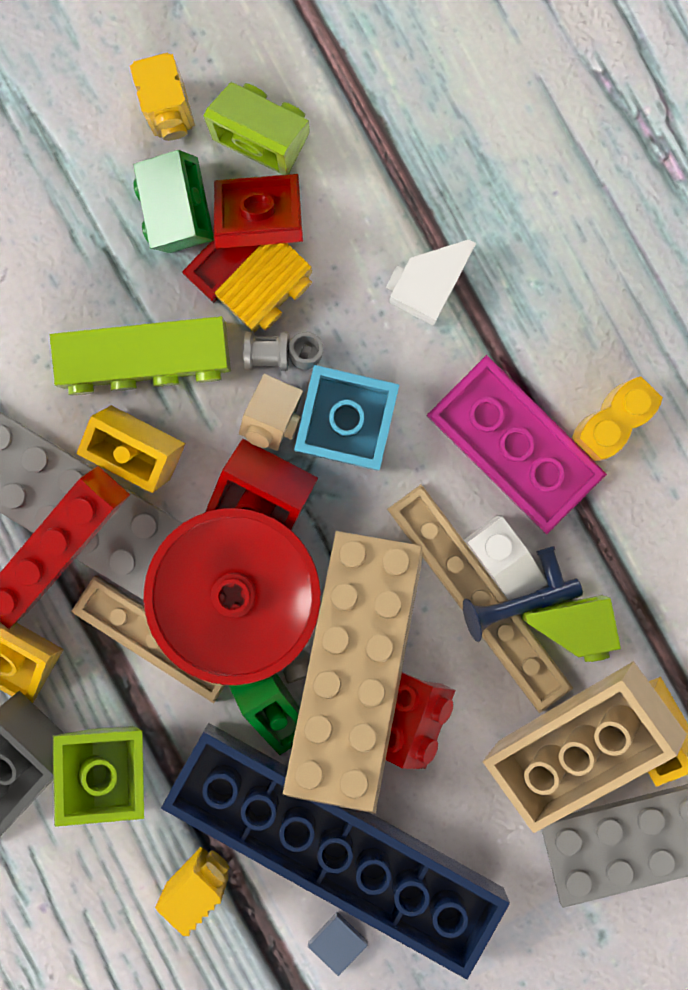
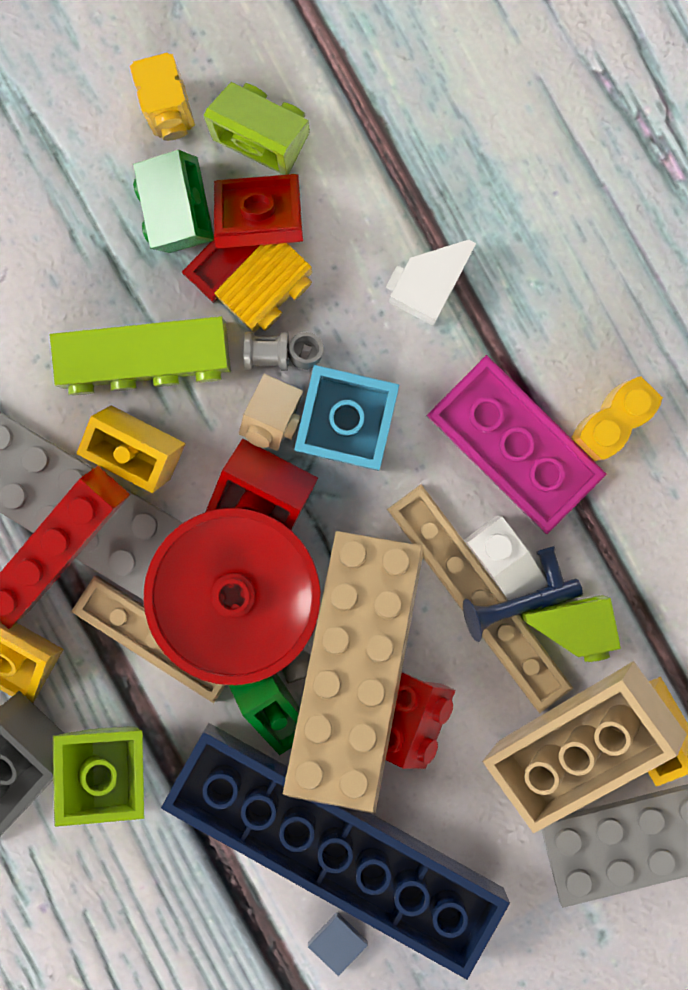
yellow brick [155,847,229,936] -> none

